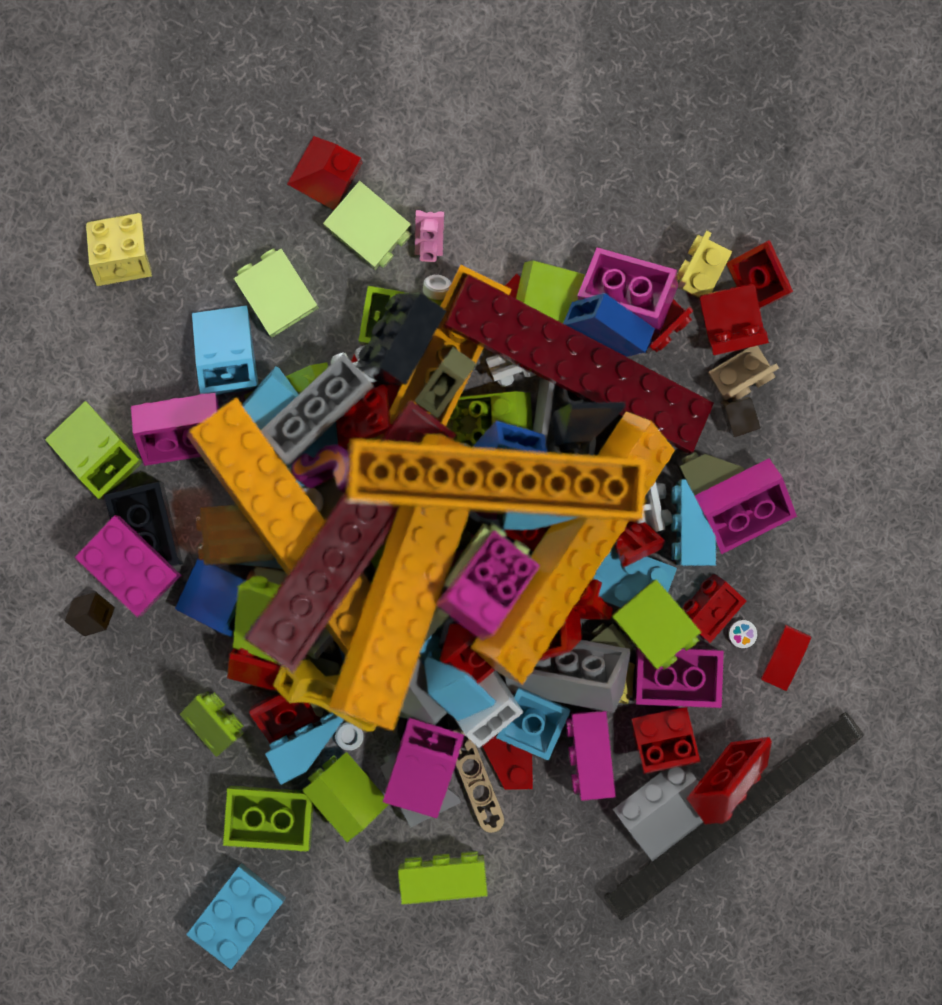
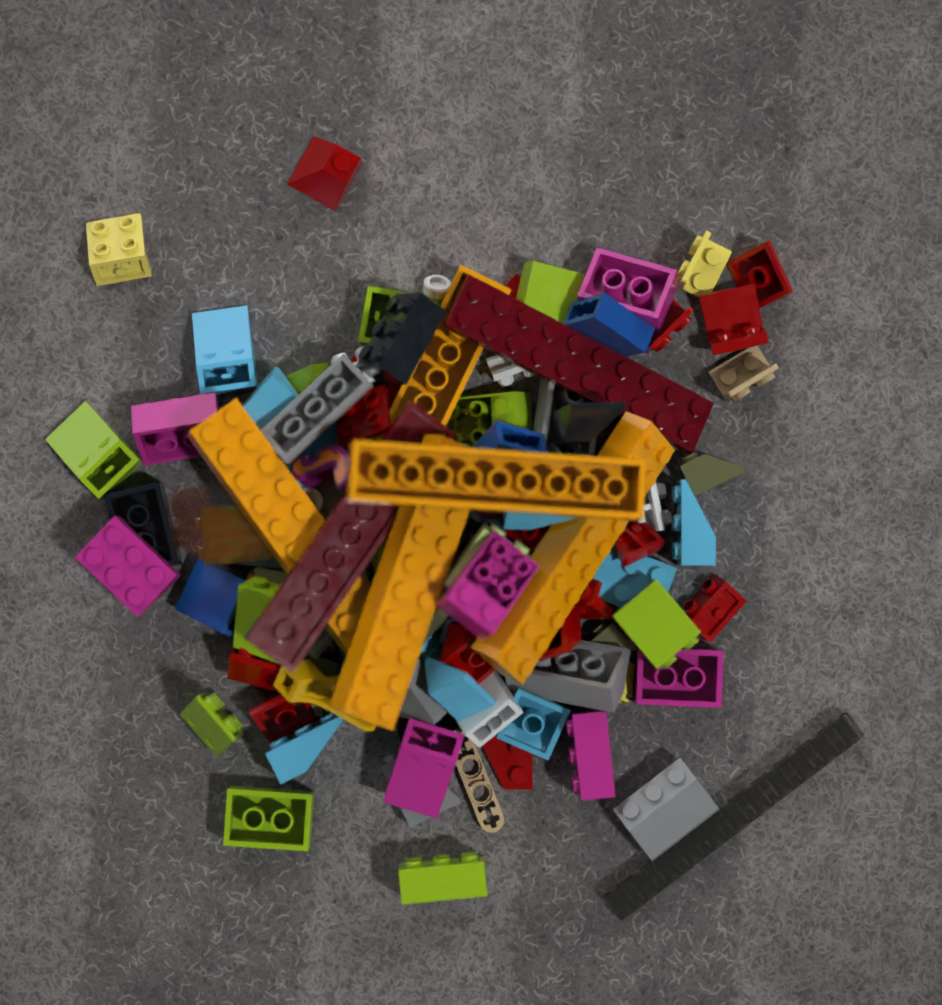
dark brown panel [65,592,115,636] -> none
medium azure brick [186,863,286,969] -> none
yellowish green brick [234,248,319,338] -> none
lime brick [302,752,389,842] -> none
yellowish green brick [323,181,412,270] -> none
white tile [335,722,364,751] -> none
bright pink hips [415,210,444,262] -> none
olive slope [415,347,476,418] -> none
red slope [632,707,700,774] -> none
red slope [686,737,772,824] -> none
dark pink brick [695,458,797,555] -> none
dark brown panel [720,397,761,438] -> none
white tile [728,620,757,648] -> none
red slope [761,625,811,691] -> none

